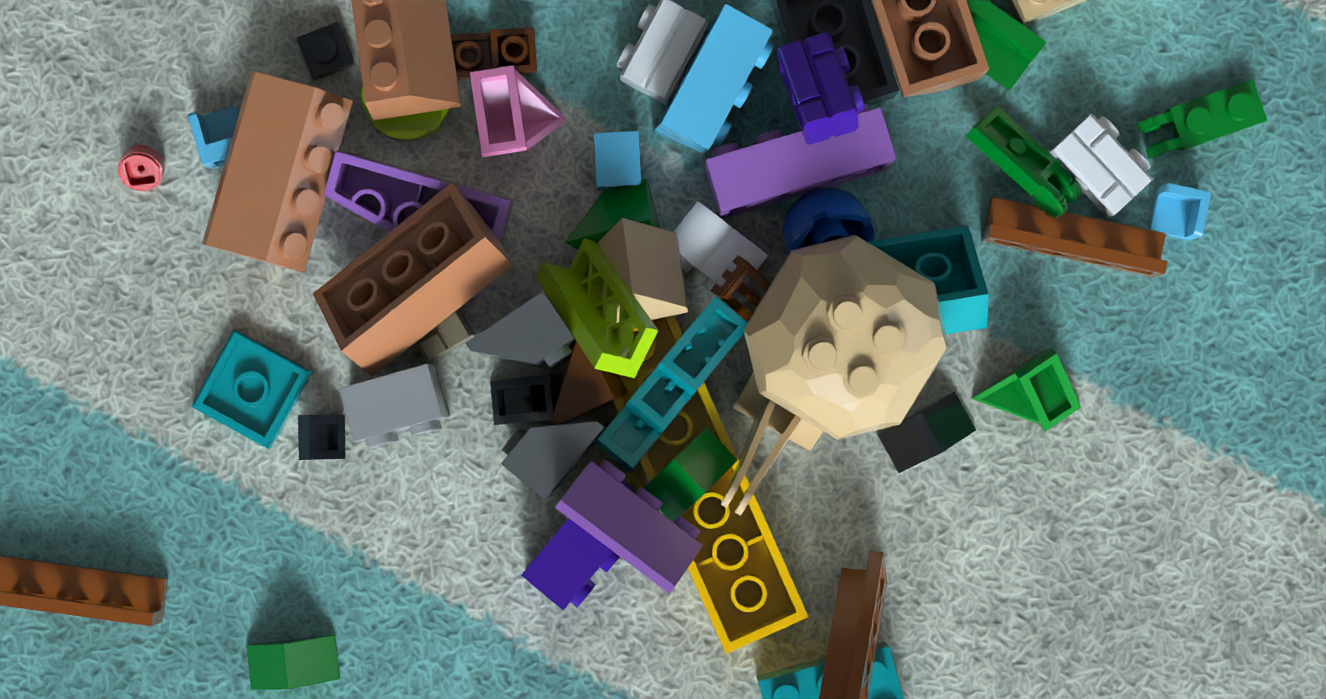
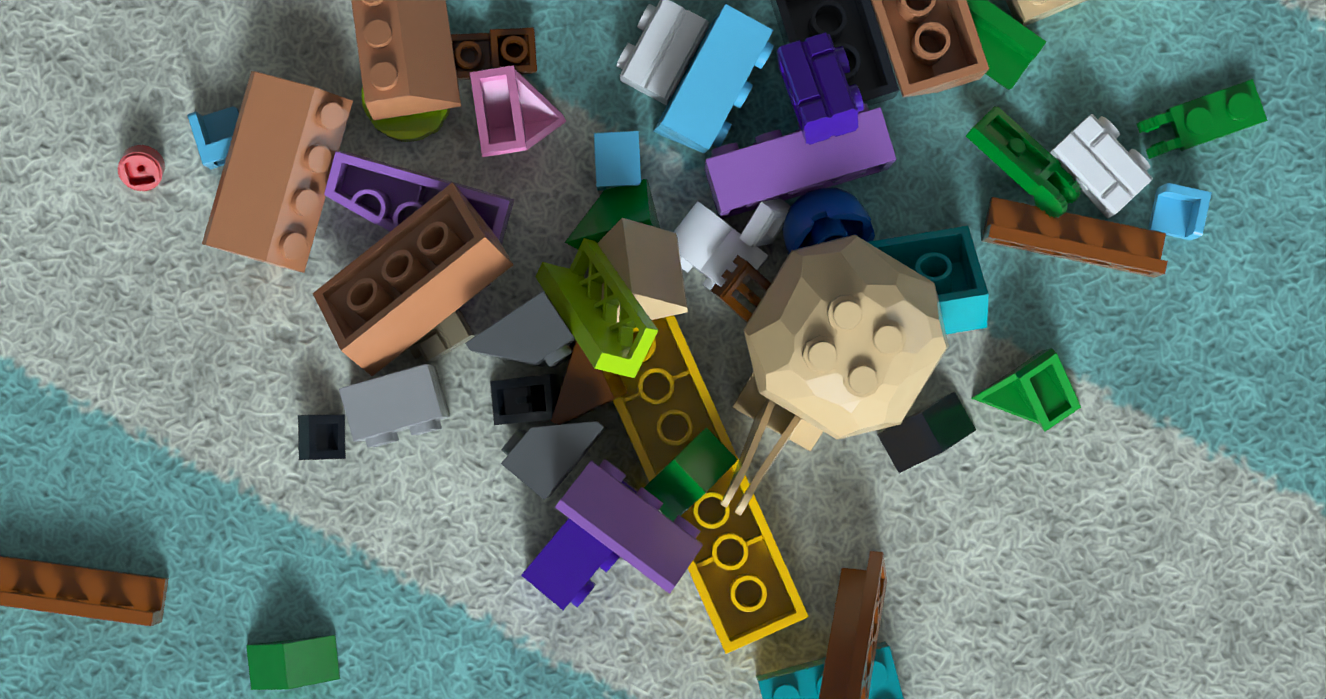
teal tile [191,329,313,449] -> none
black plate [296,22,355,81] -> none
teal slope [595,296,747,472] -> none
none -> white tile [739,199,791,247]

